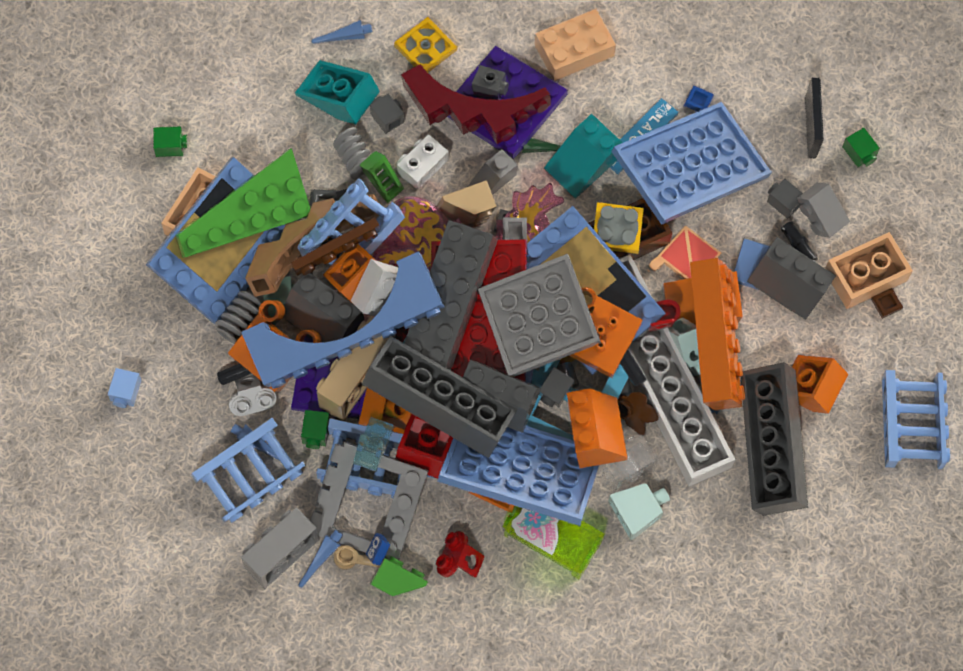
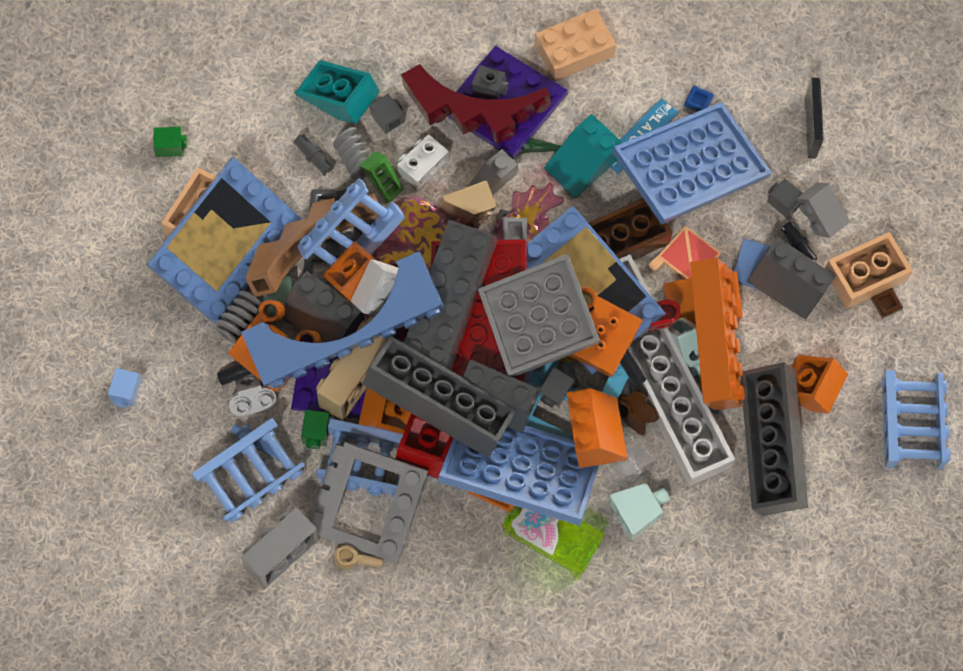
bright green wing [175,148,310,258] -> none
reddish brown plate [291,217,380,276] -> none
medium blue piece [298,529,343,588] -> none
medium blue piece [311,20,372,44] -> none
clear light blue slope [353,417,394,472] -> none
blue tile [366,533,390,566] -> none
bright green slope [370,556,428,596] -> none
yellow piece [394,17,457,72] -> none
red bracket [436,531,485,578] -> none
light grey piece [594,202,644,254] -> none
green brick [842,127,880,168] -> none
none -> dark grey pin [293,133,335,176]

